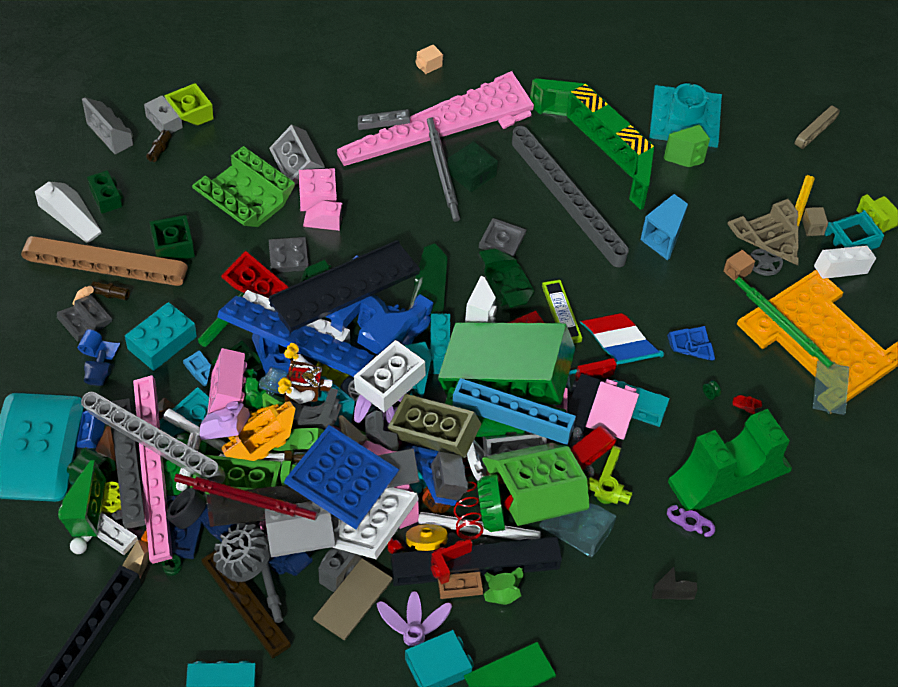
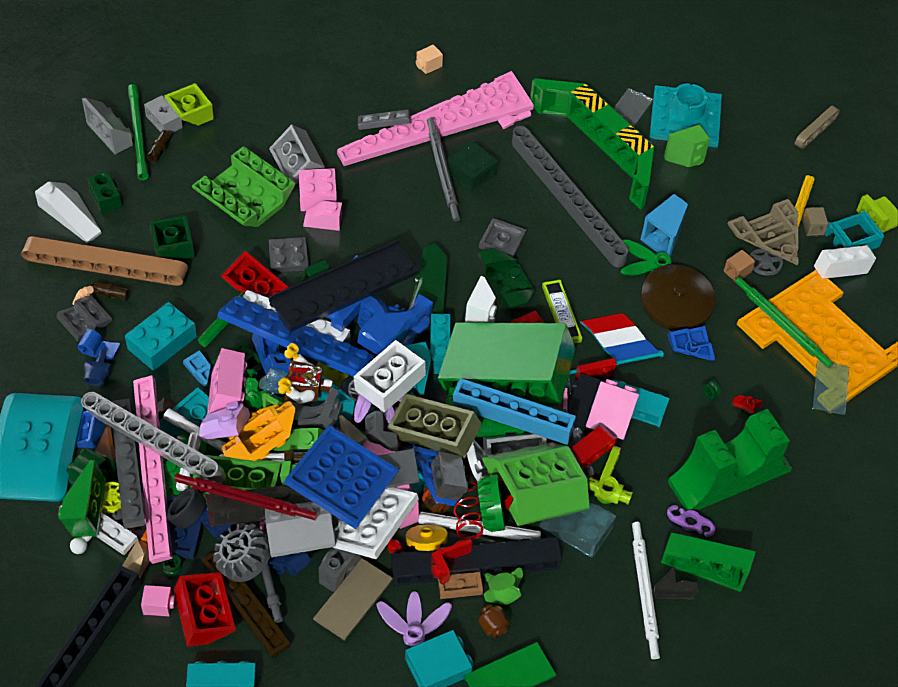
none -> green piece [128,84,149,180]
none -> bright pink brick [141,586,175,616]
none -> red slope [174,572,236,647]
none -> reddish brown head [478,604,510,639]
none -> clear piece [613,88,653,127]
none -> green plant [621,239,671,276]
none -> white axle [632,522,660,659]
none -> dark brown dish [640,265,716,331]
none -> green wedge [661,533,756,592]

